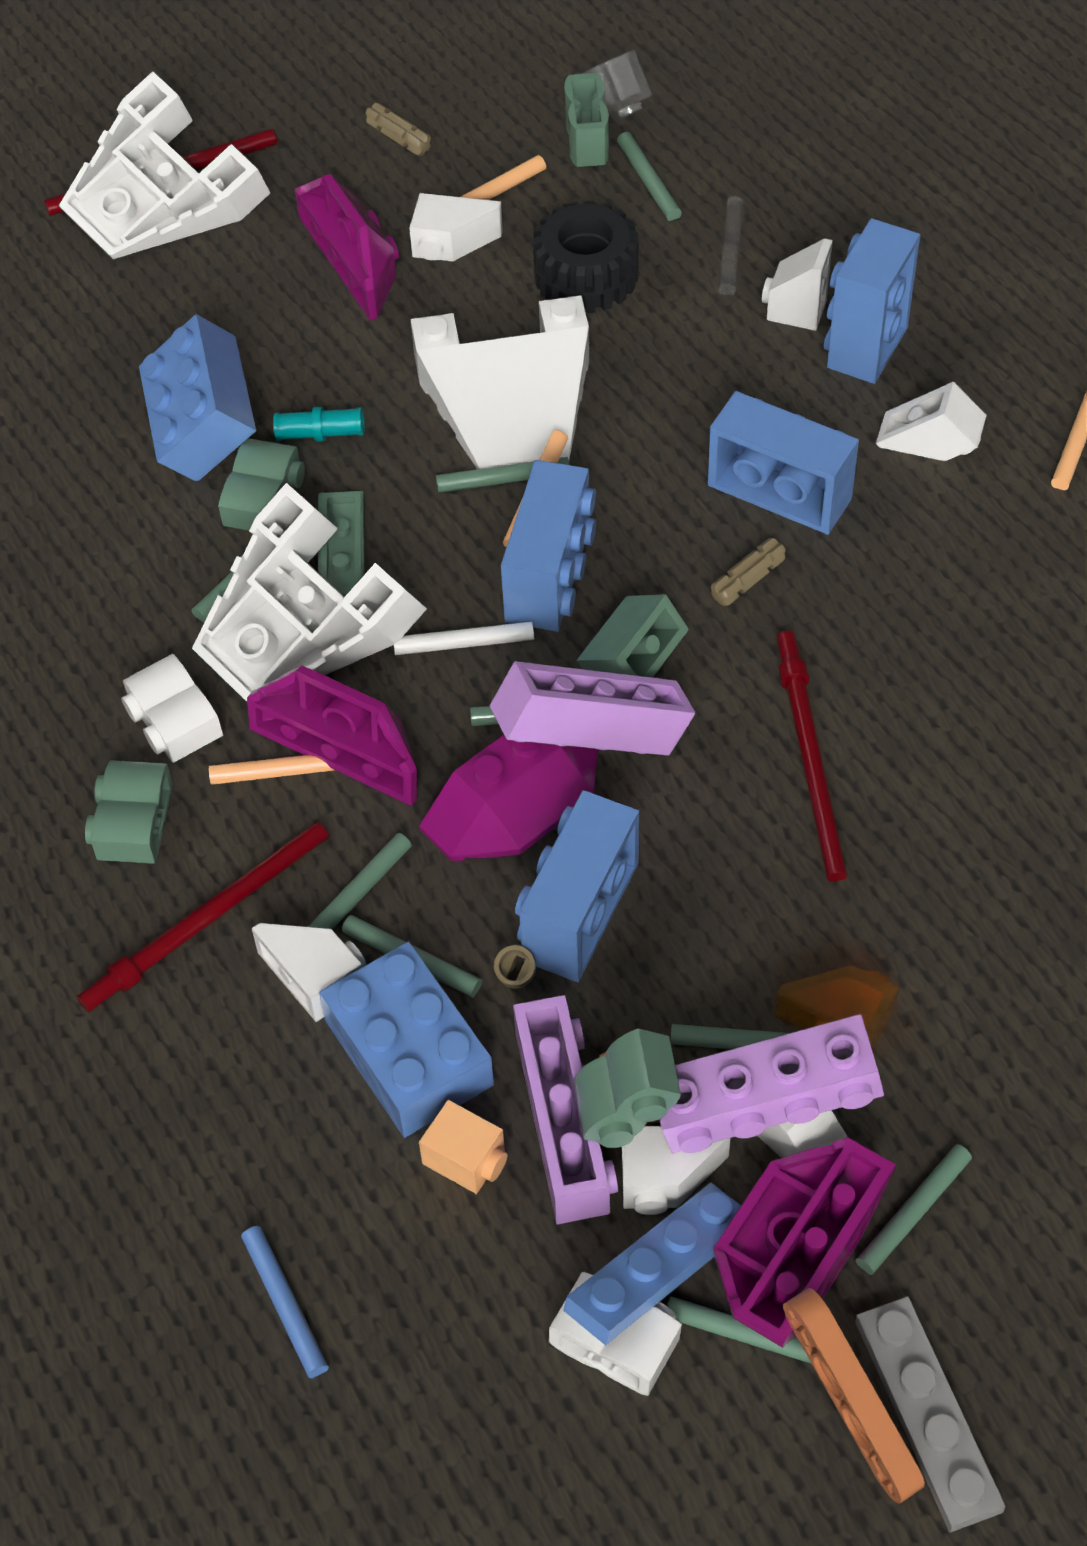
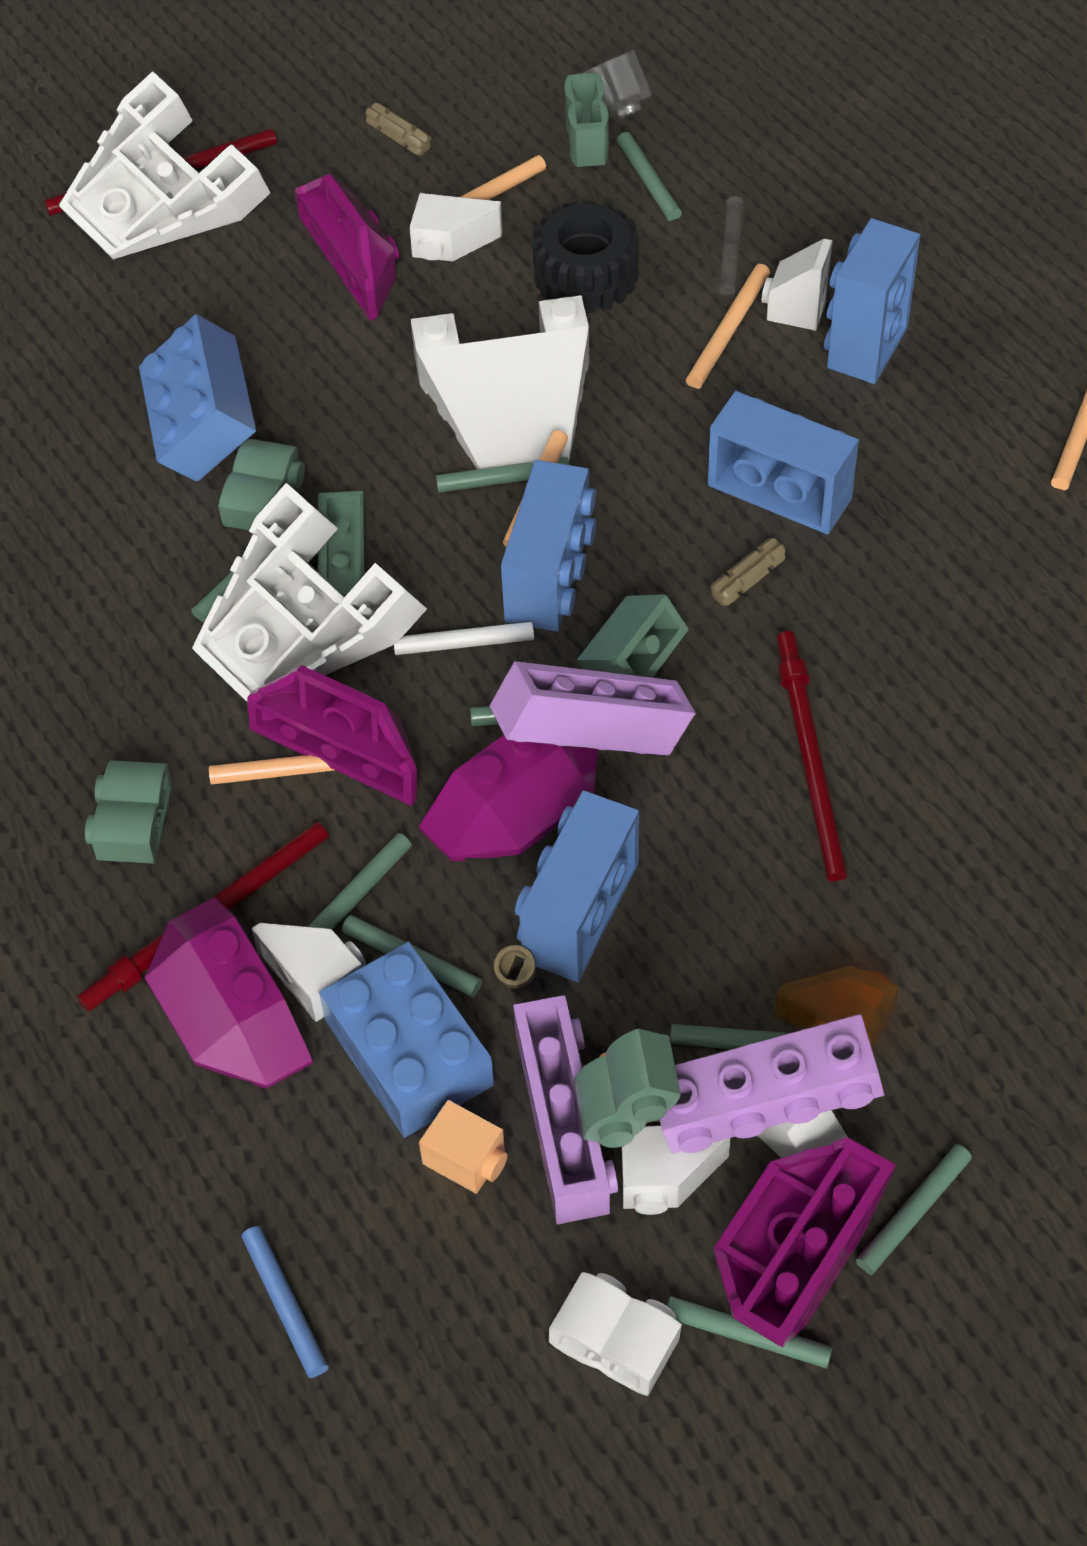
white brick [121,654,223,763] -> none
teal pin [273,406,365,442] -> none
medium blue plate [563,1183,741,1346] -> none
nougat beam [783,1288,925,1504] -> none
light grey plate [855,1297,1006,1533] -> none
white slope [876,382,987,461] -> none
none -> magenta wedge [145,898,313,1088]
none -> light nougat bar [686,264,770,389]

